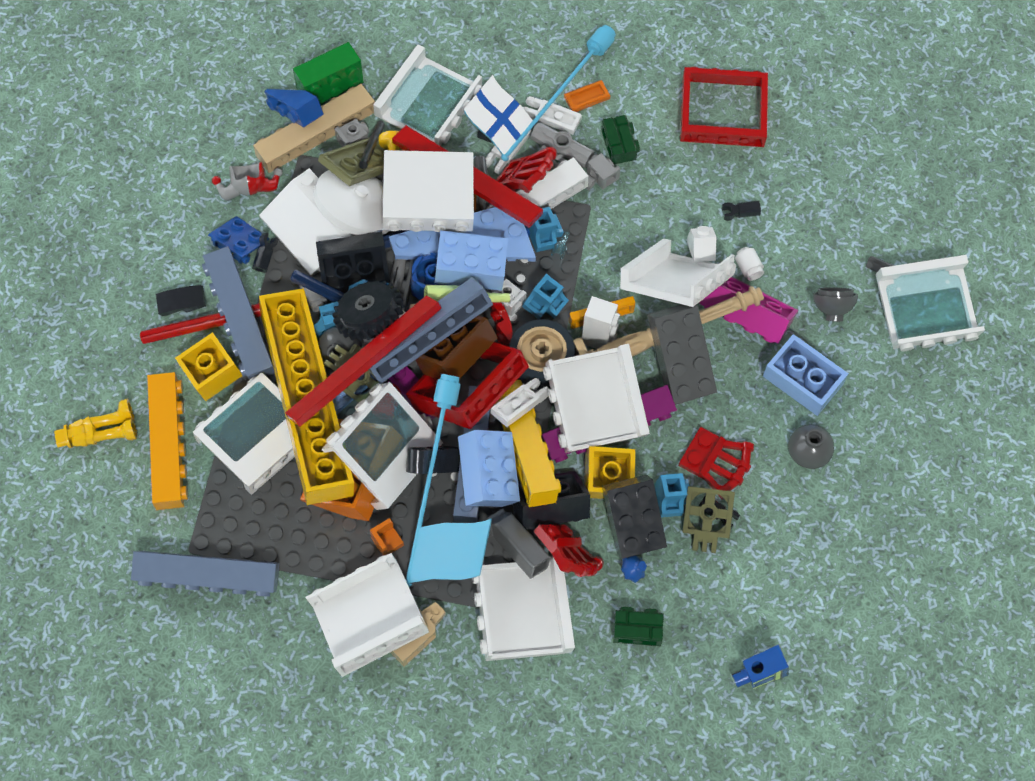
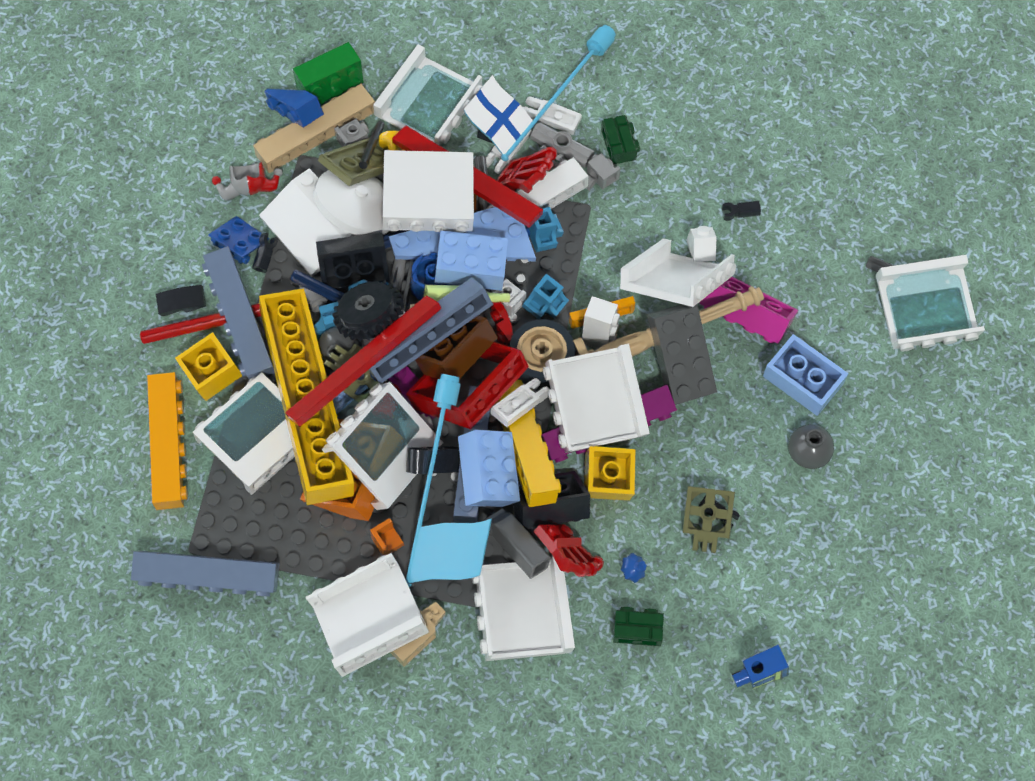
yellow piece [54,399,137,448] -> none
clear light blue hand [551,232,570,260] -> none
orange tile [564,80,611,112] -> none
black brick [602,474,667,559] -> none
dark azure brick [654,473,690,518] -> none
red plate [678,427,754,500] -> none
red window [680,67,768,147] -> none
white brick [735,247,764,281] -> none
dark grey piece [813,287,858,322] -> none

